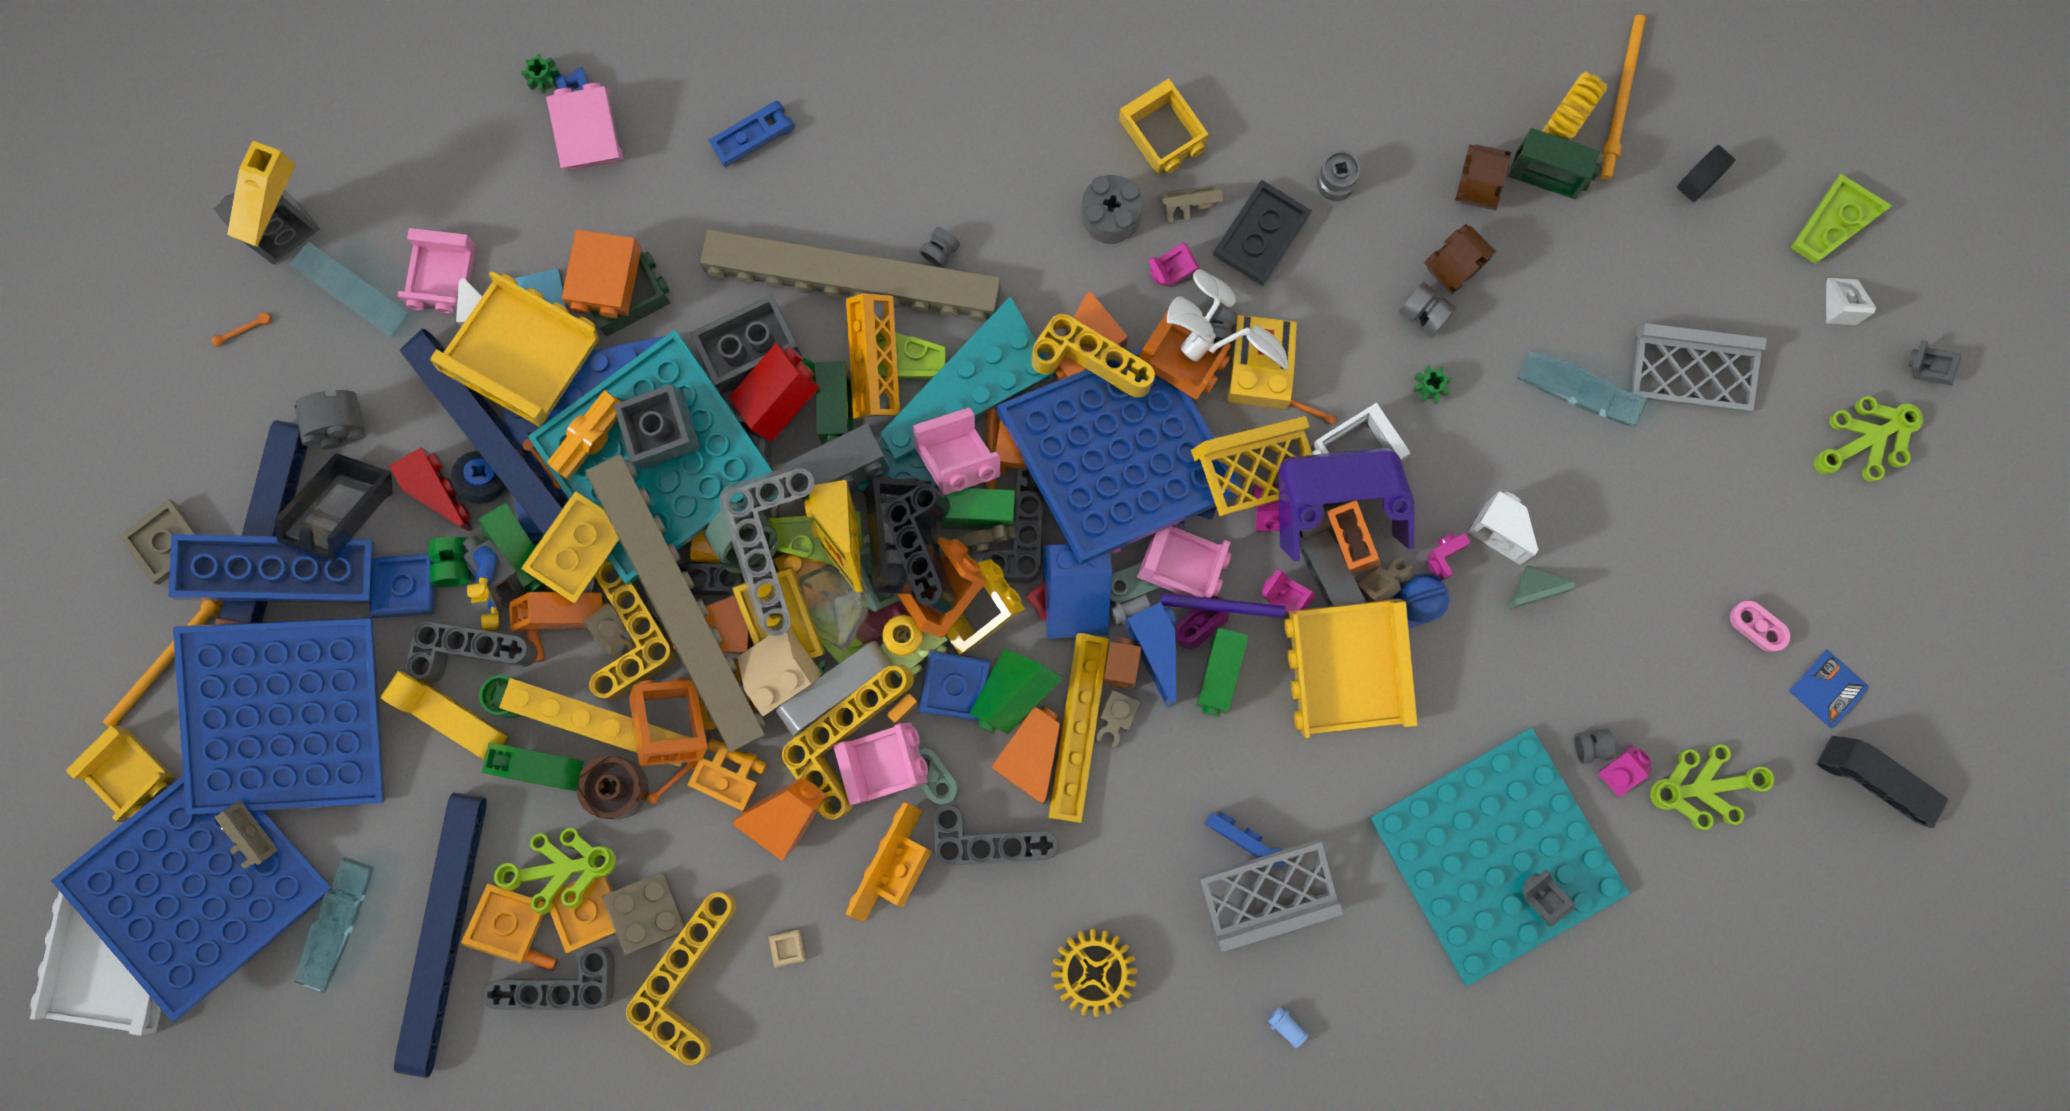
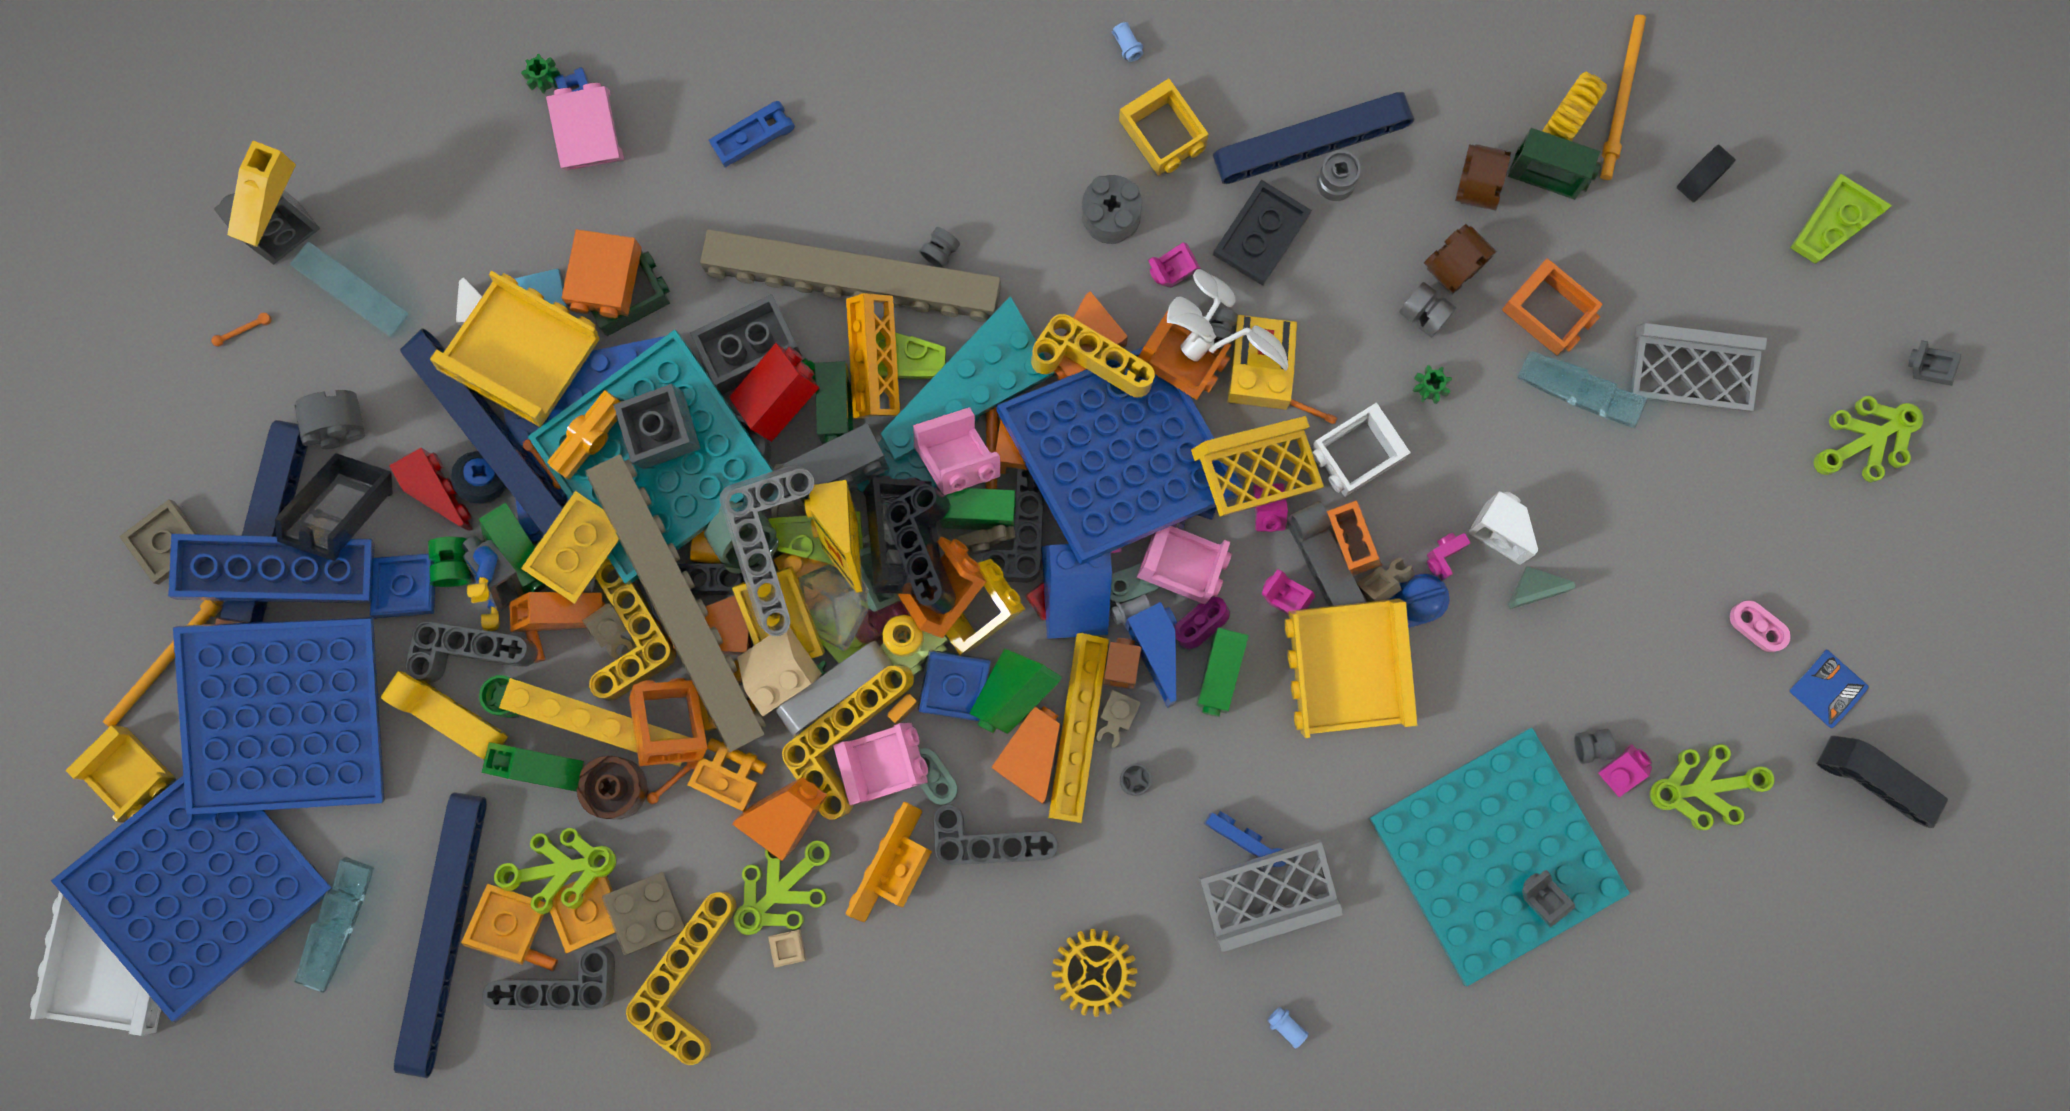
dark tan plate [214,800,278,868] -> none
bright pink panel [397,228,477,314] -> none
dark tan plate [1159,184,1223,222] -> none
dark purple bar [1160,593,1285,618] -> none
dark purple windscreen [1278,448,1414,561] -> none
white slope [1826,278,1876,325] -> none
none -> lime plant [733,840,831,935]
none -> light blue pin [1112,22,1144,62]
none -> dark grey wheel [1120,764,1152,796]
none -> dark blue beam [1212,92,1414,184]
none -> orange window [1502,258,1603,356]

